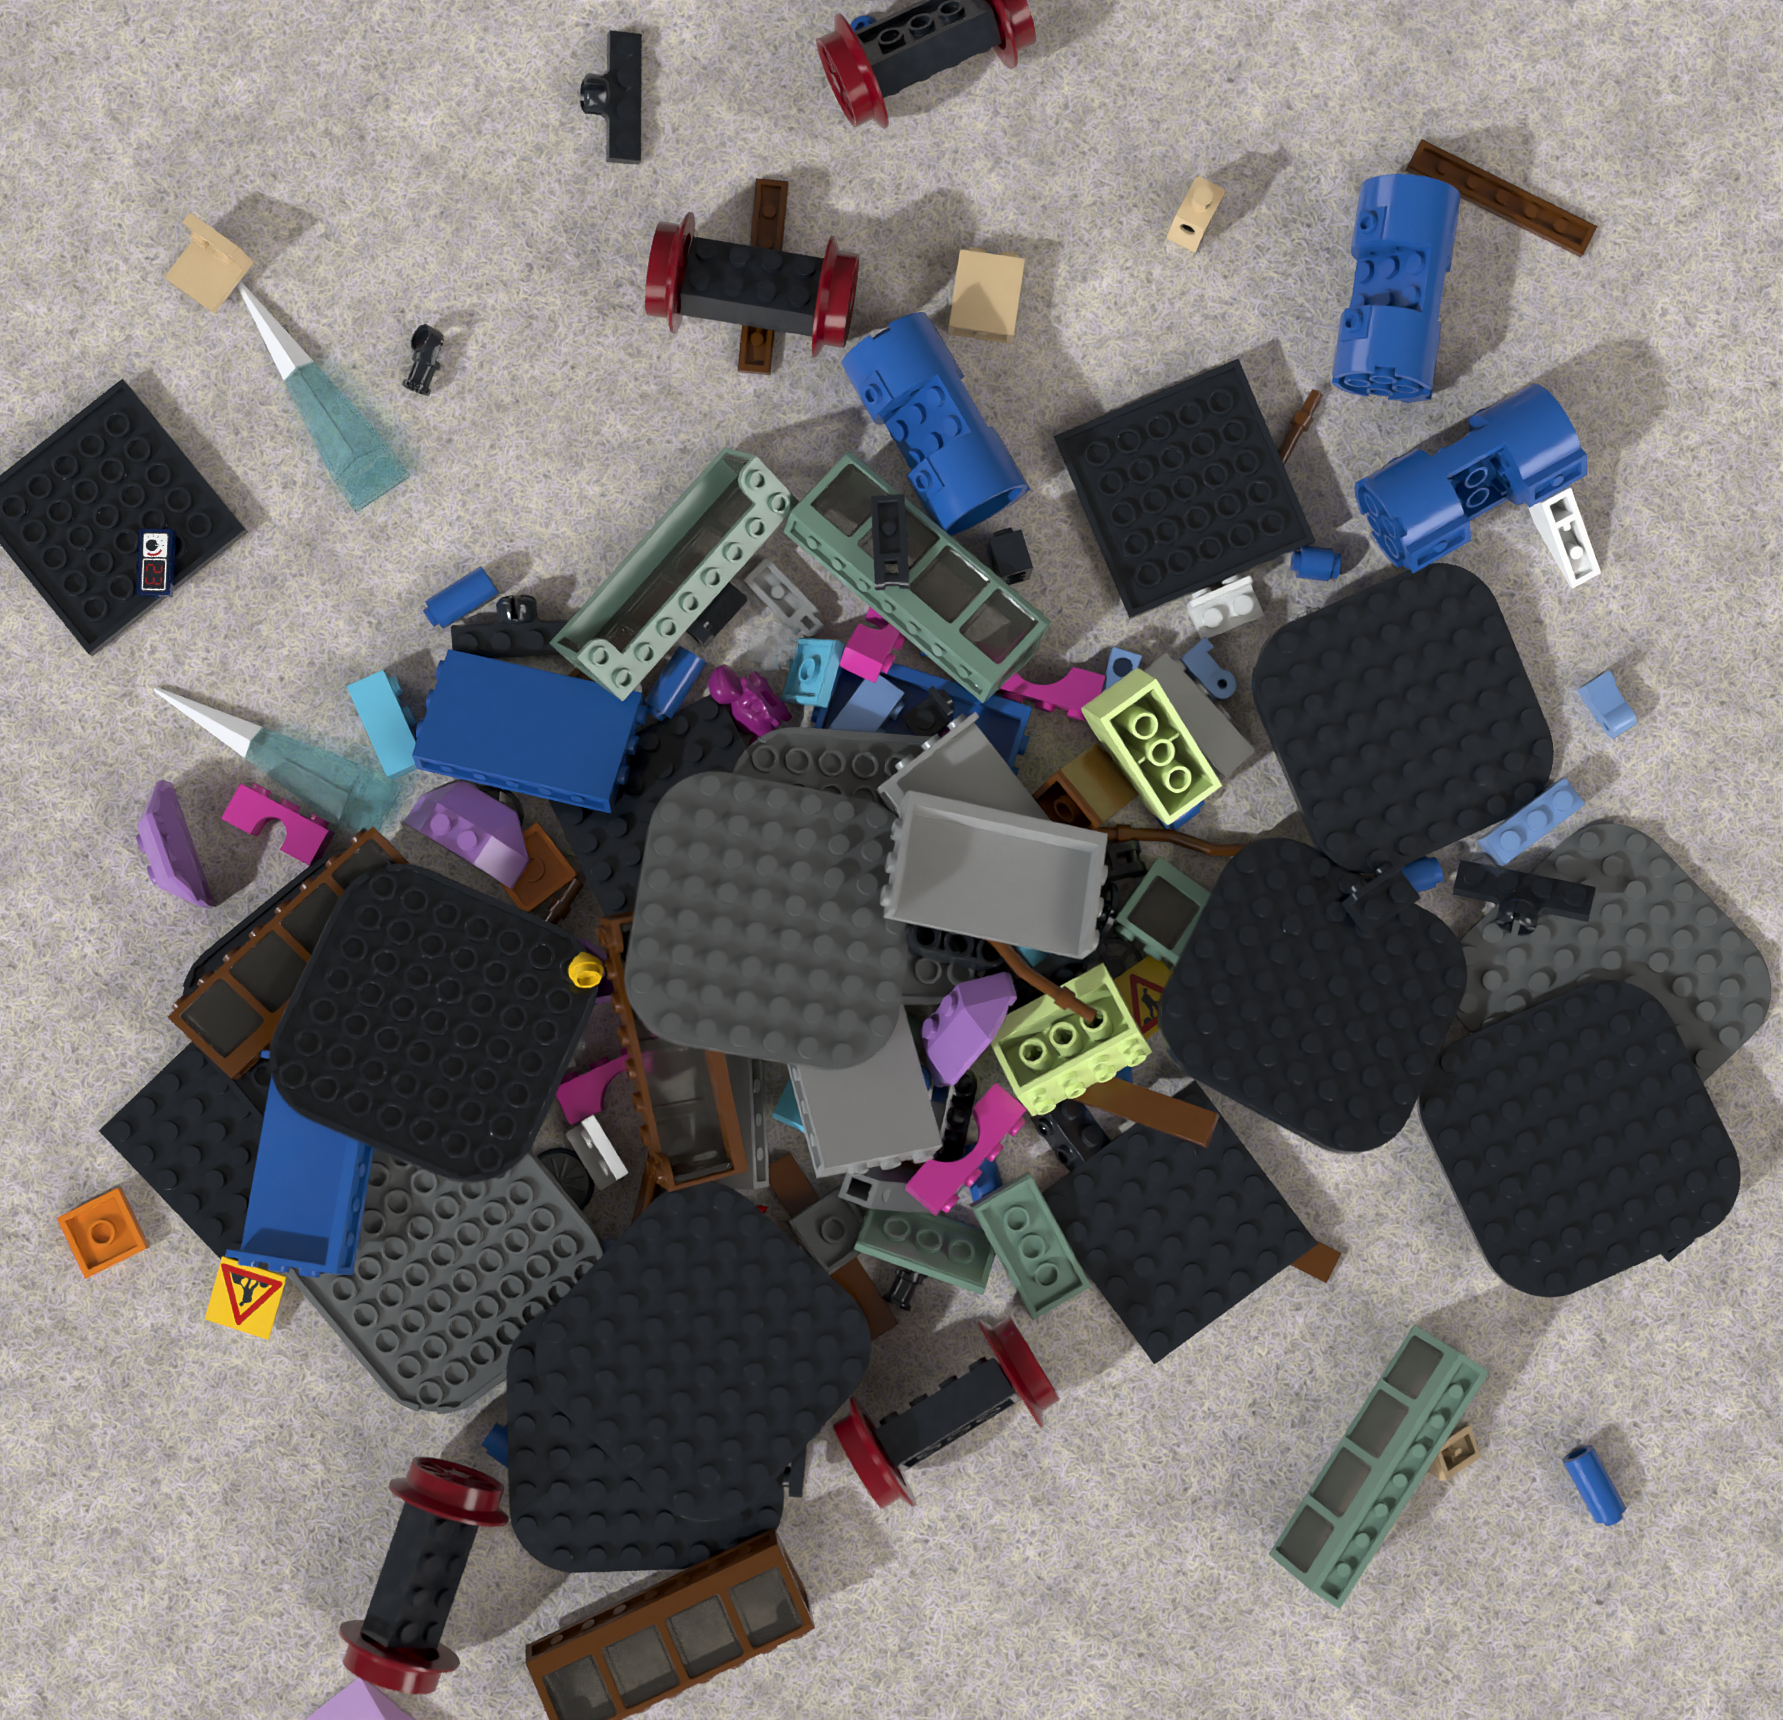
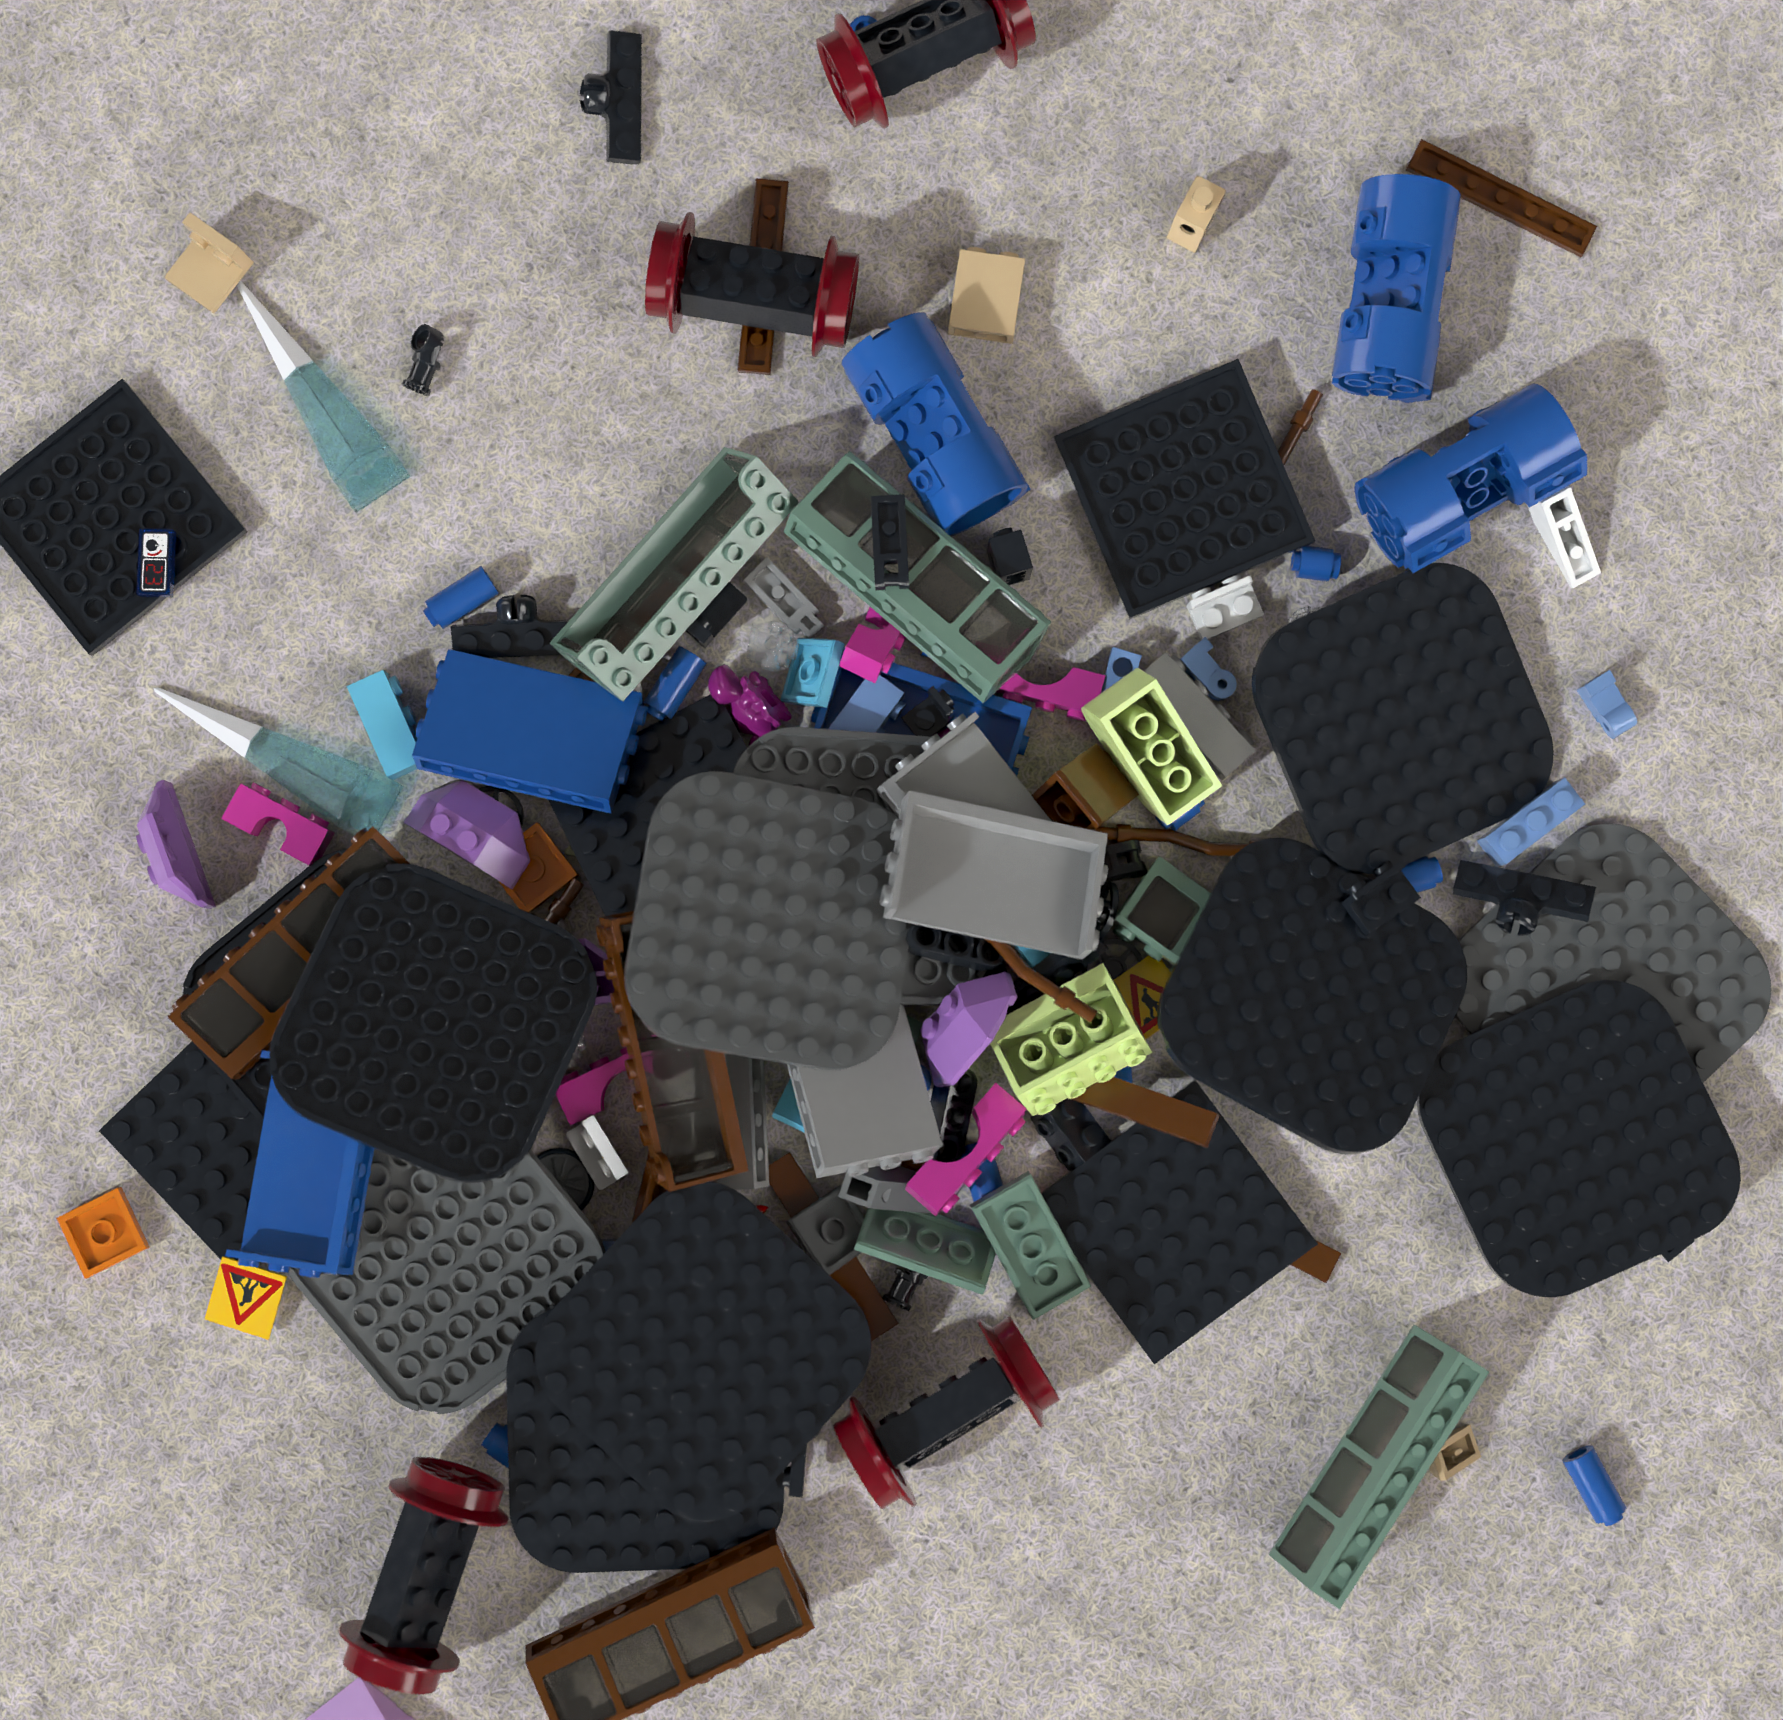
yellow plate [568,952,603,988] -> none

